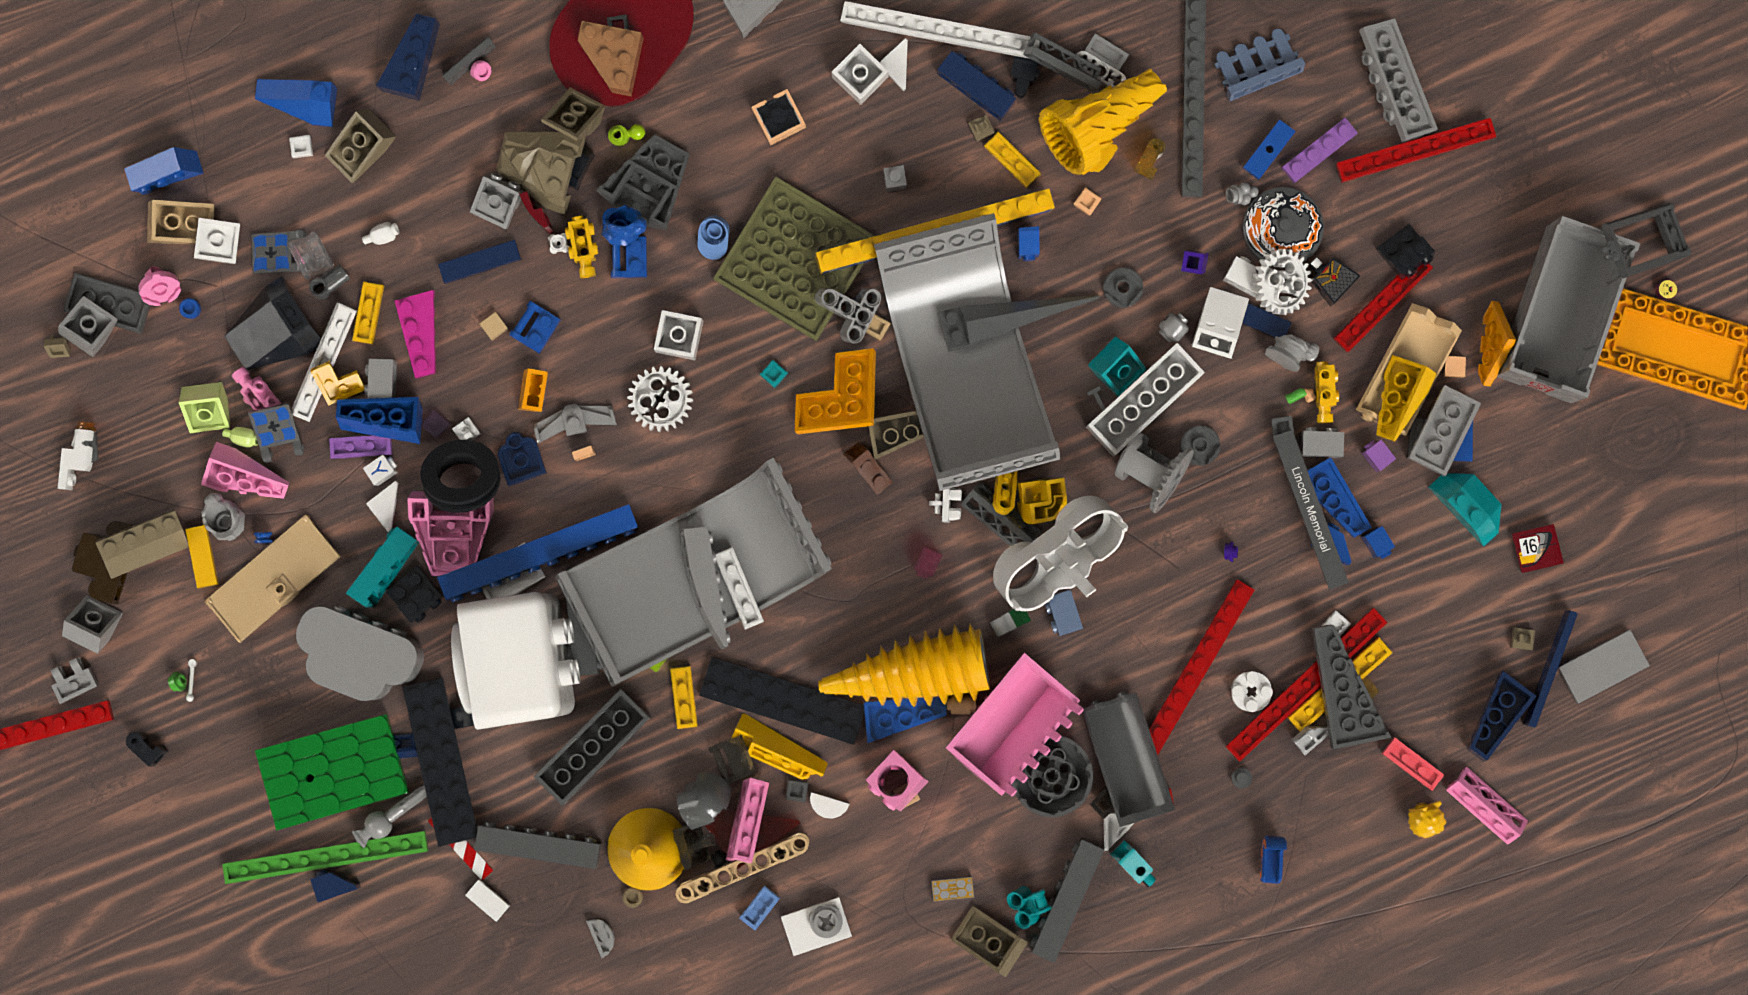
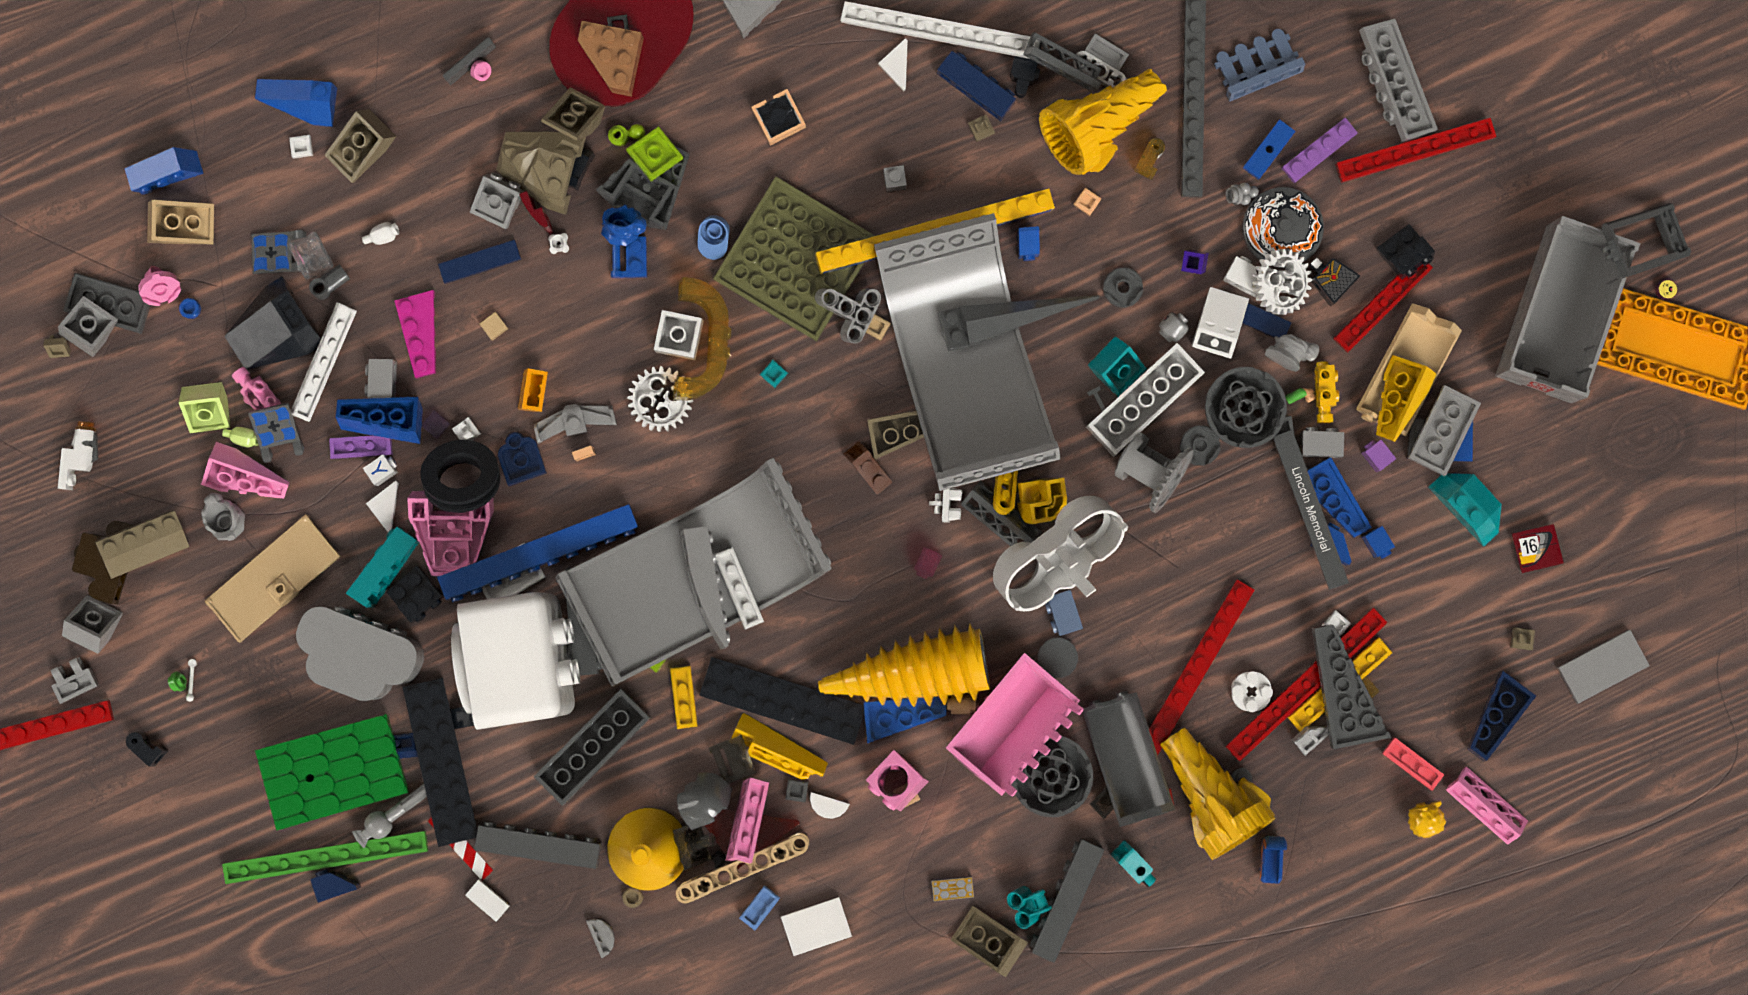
yellow tile [185,525,219,588] -> none
white plate [194,218,240,264] -> none
blue bush [254,532,273,543] -> none
yellow plate [311,361,365,406] -> none
yellow tile [352,281,384,345] -> none
dark blue wedge [376,14,440,101] -> none
blue plate [508,301,561,354] -> none
yellow brick [565,216,599,278] -> none
light orange plate [794,348,876,434] -> none
light grey gear [810,905,843,938] -> none
white brick [832,44,889,105] -> none
yellow tile [984,132,1041,189] -> none
light grey leg [990,609,1031,637] -> none
white tile [1104,812,1134,851] -> none
dark purple plate [1224,542,1238,562] -> none
light nougat tile [1443,356,1466,378] -> none
light orange plate [1478,301,1516,386] -> none
dark blue tile [1523,610,1578,728] -> none
none -> lime tile [626,126,683,181]
none -> clear yellow arch [673,277,731,401]
none -> dark grey tile [1037,638,1078,678]
none -> yellow cone [1160,728,1275,860]
none -> dark grey brick [1205,367,1287,448]

